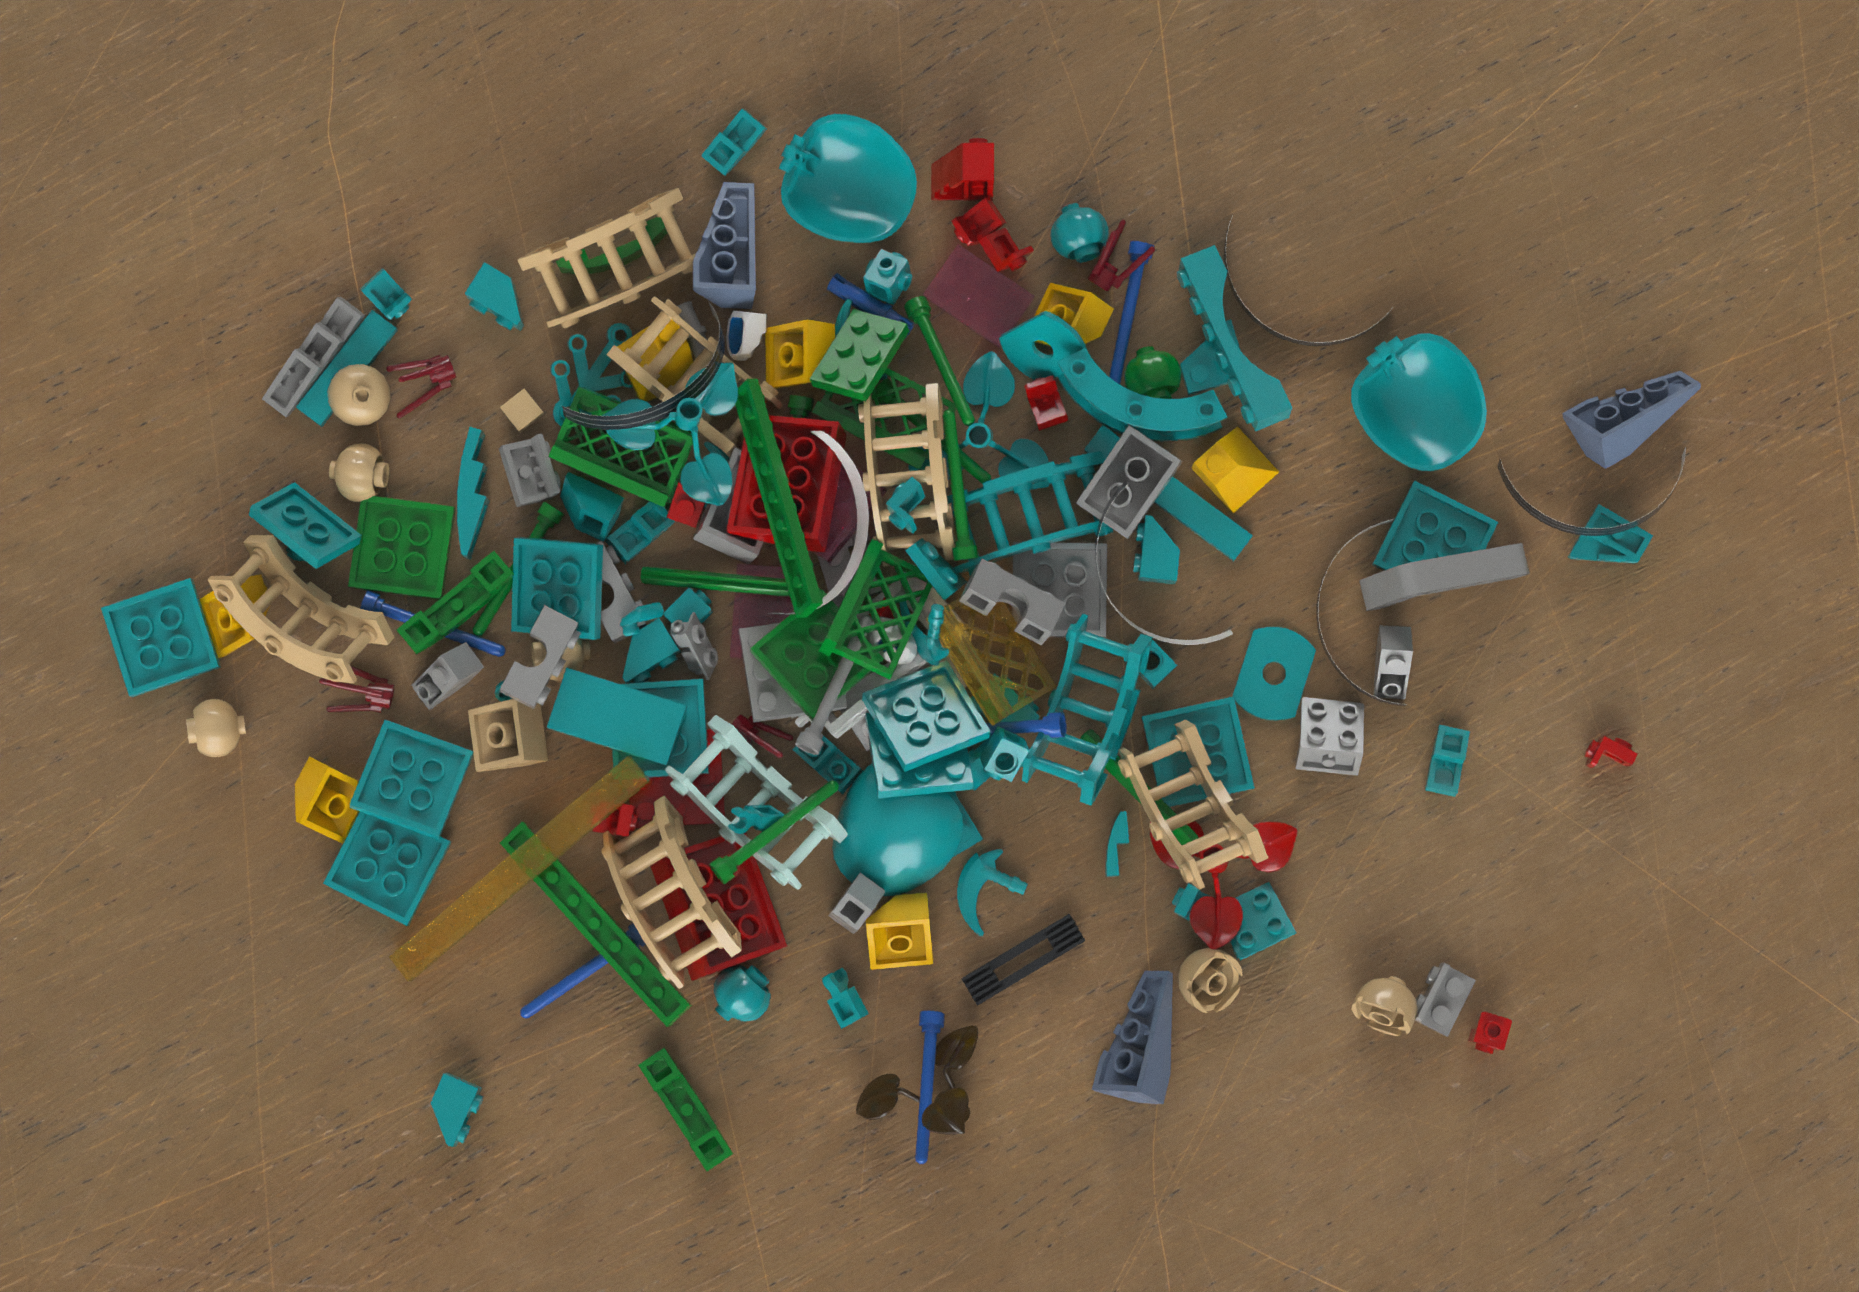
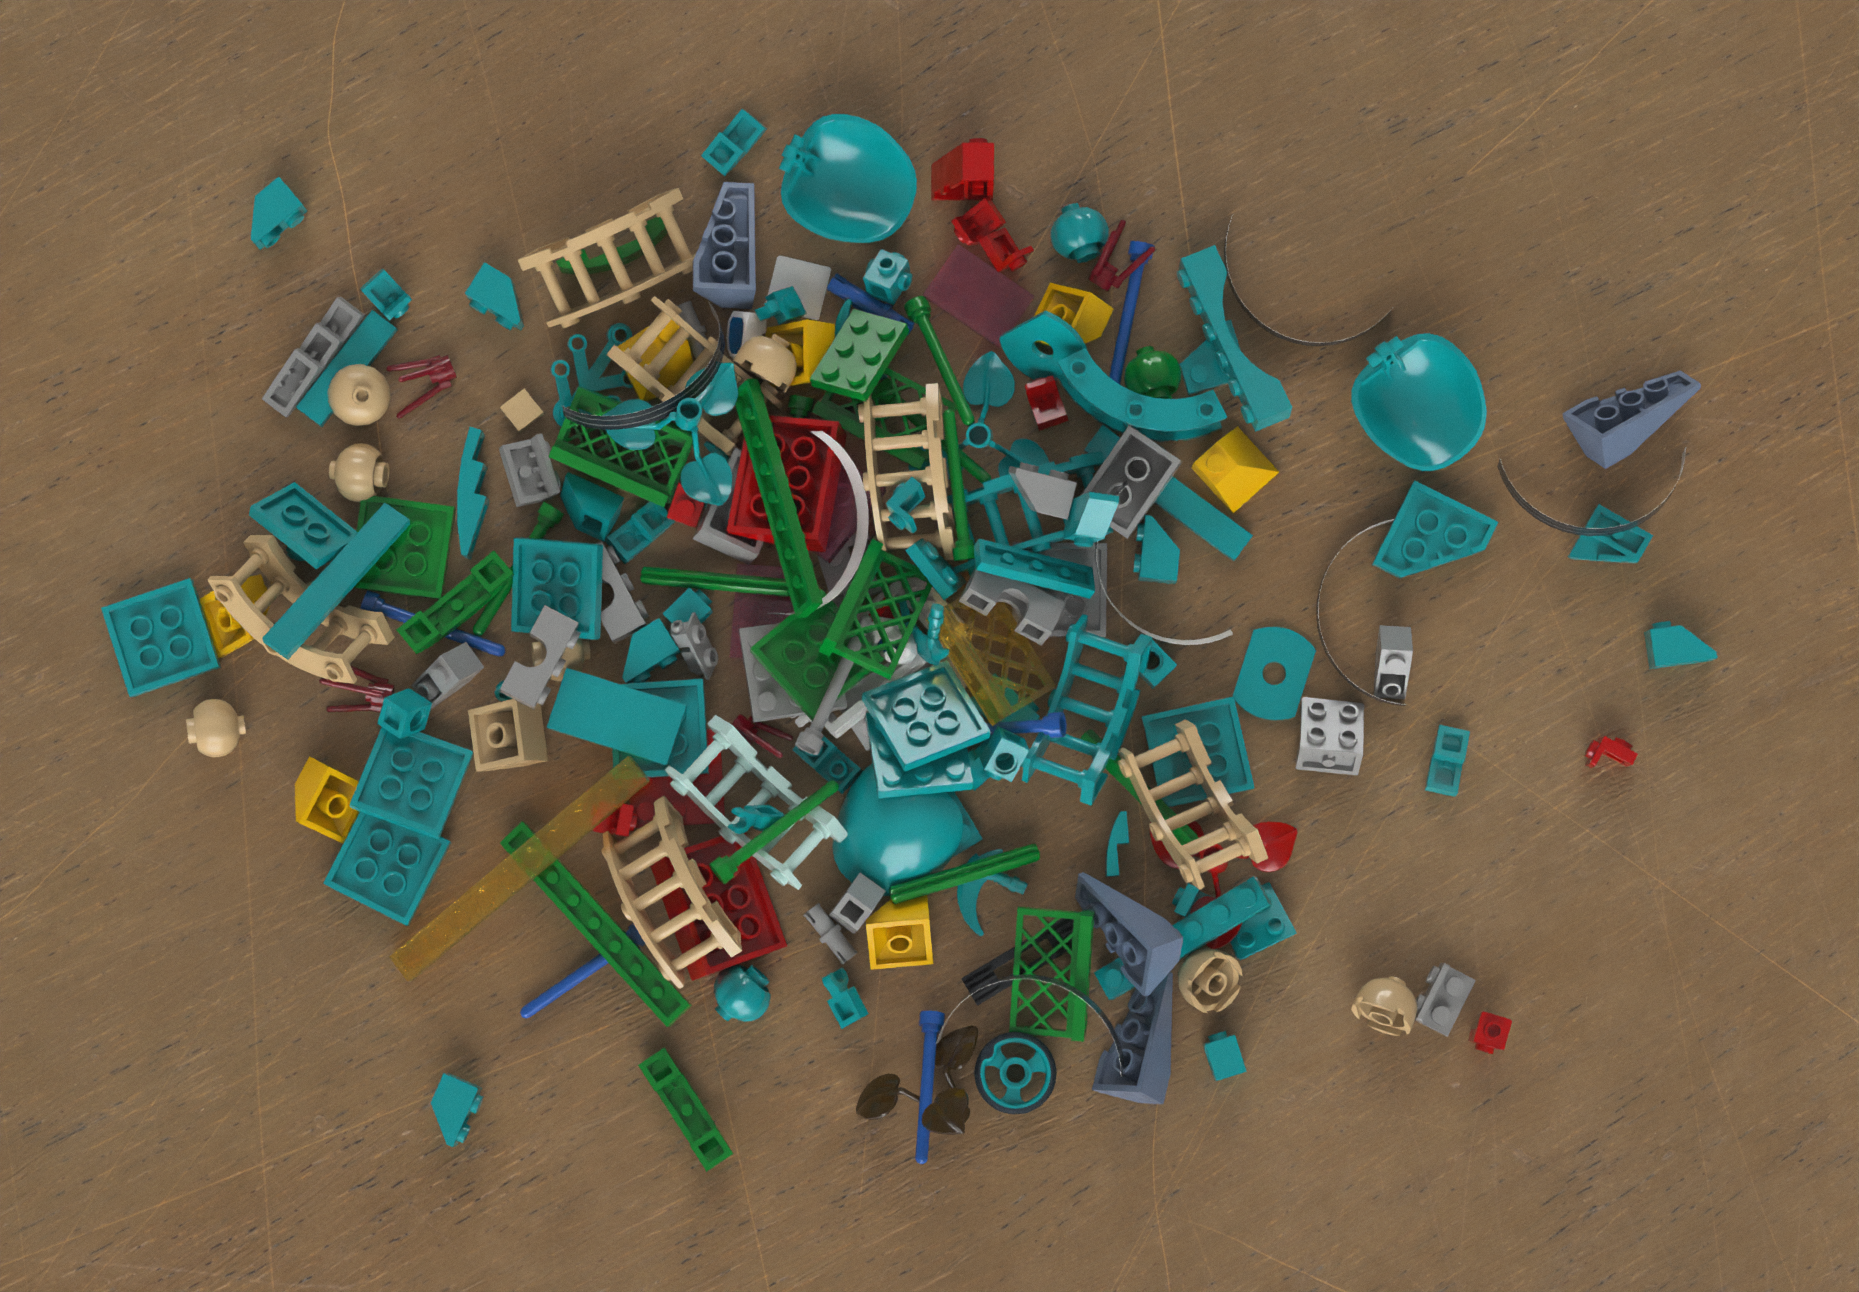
teal arm [620,602,664,637] -> none
light grey beam [1359,543,1530,611] -> none
none -> teal slope [251,177,308,250]
none -> teal tile [262,503,410,660]
none -> teal brick [377,688,432,739]
none -> tan cylinder [733,334,797,392]
none -> teal plate [755,286,807,325]
none -> white sticker [766,256,831,320]
none -> light grey pin [803,903,858,964]
none -> green axle [889,844,1040,904]
none -> black sticker [936,974,1125,1077]
none -> teal plate [974,539,1096,599]
none -> wheel [974,1032,1057,1114]
none -> light grey slope [1008,462,1077,520]
none -> green fence [1009,906,1095,1042]
none -> teal slope [1064,492,1119,547]
none -> sand blue wedge [1075,872,1183,997]
none -> teal plate [1094,876,1272,1000]
none -> teal brick [1203,1031,1247,1081]
none -> teal slope [1644,621,1718,669]

